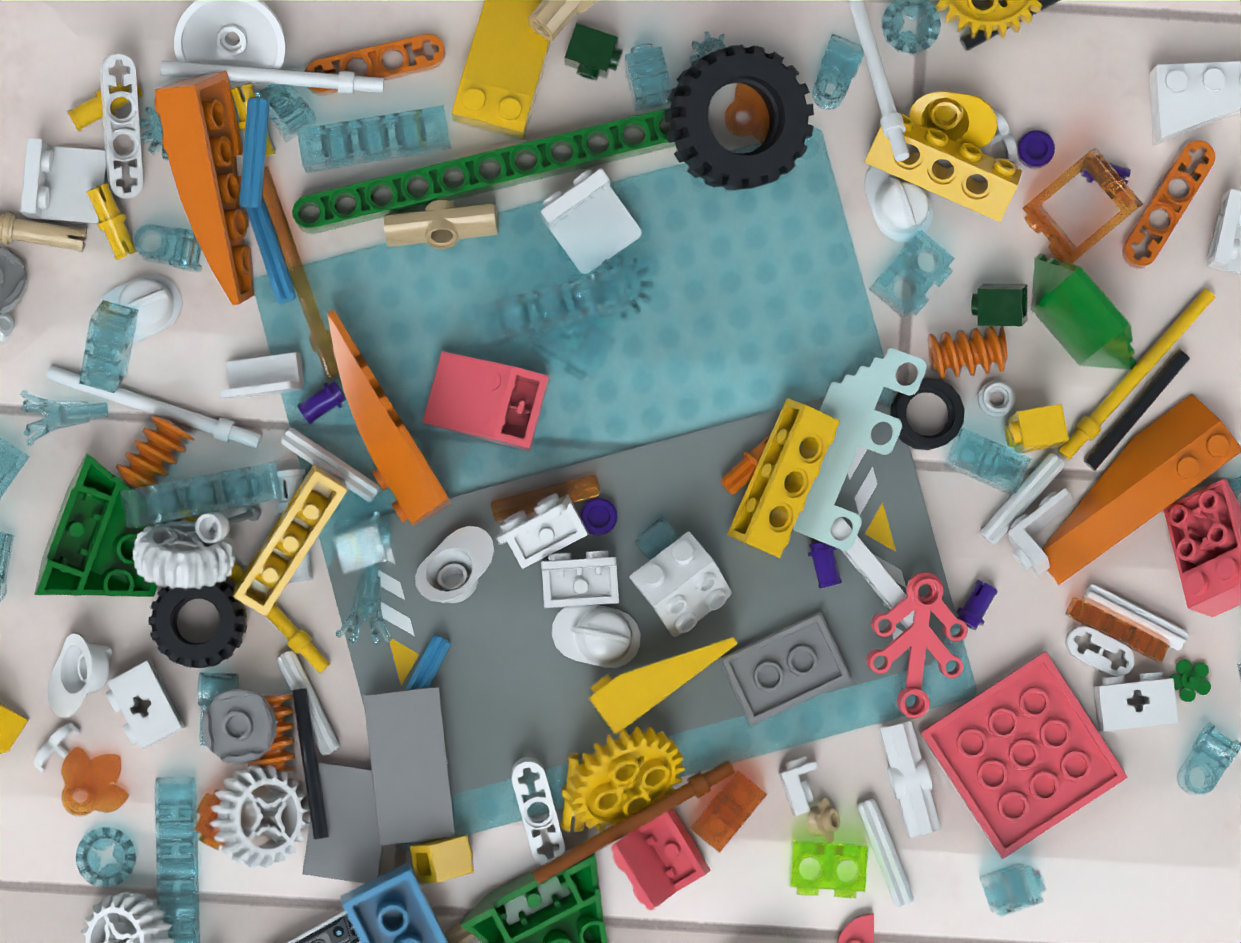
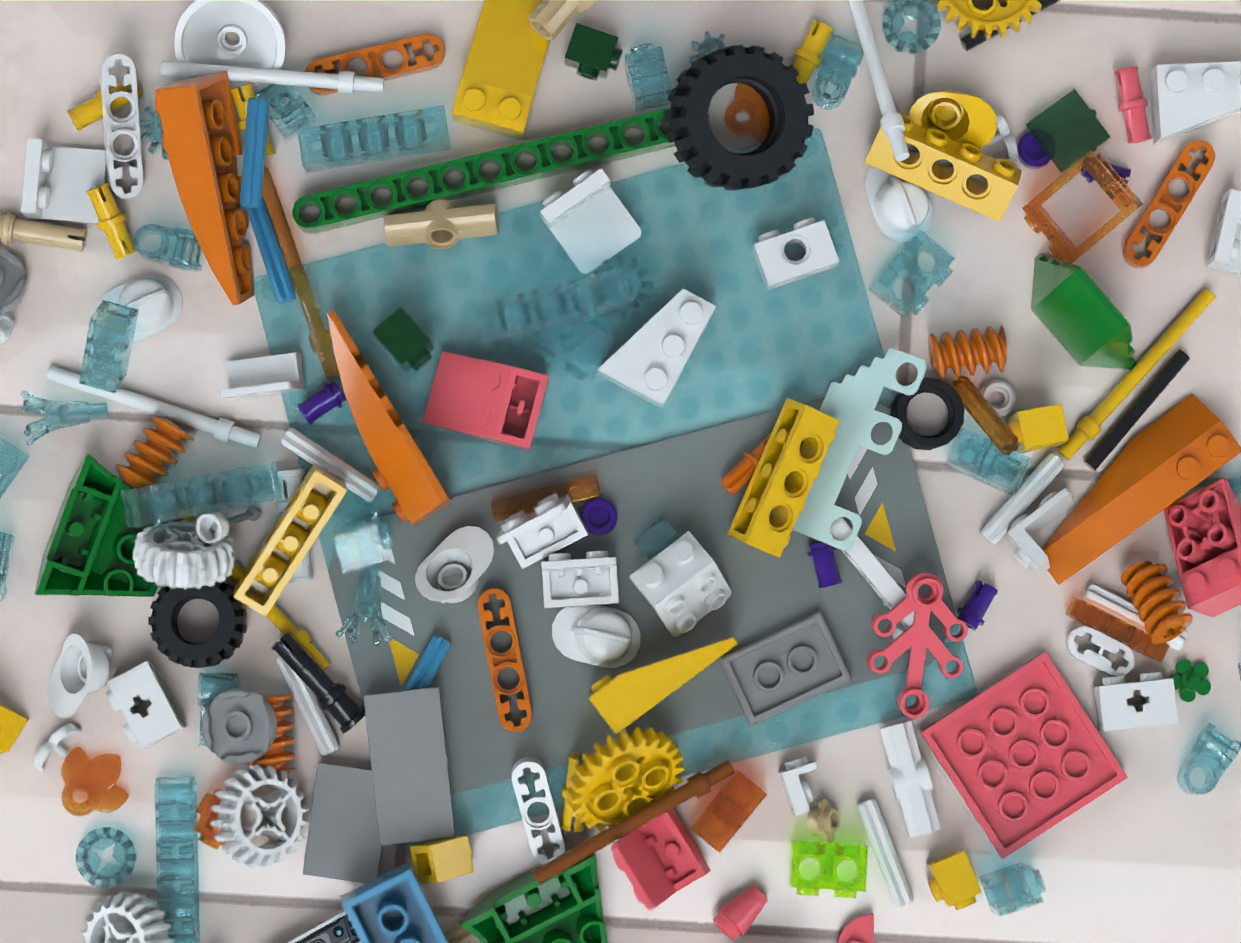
black bar [292,688,329,839] -> none
dark green brick [971,284,1028,326] -> none
none -> black pin [271,632,365,733]
none -> dark green brick [372,306,434,373]
none -> orange beam [478,588,532,732]
none -> white wedge [597,289,716,409]
none -> coral cone [712,885,768,941]
none -> white brick [752,218,839,291]
none -> yellow pin [792,20,834,84]
none -> yellow brick [927,849,983,910]
none -> clear orange axle [951,376,1020,456]
none -> clear green piece [1026,89,1111,173]
none -> coral pin [1114,66,1152,144]
none -> orange piece [1121,561,1193,645]

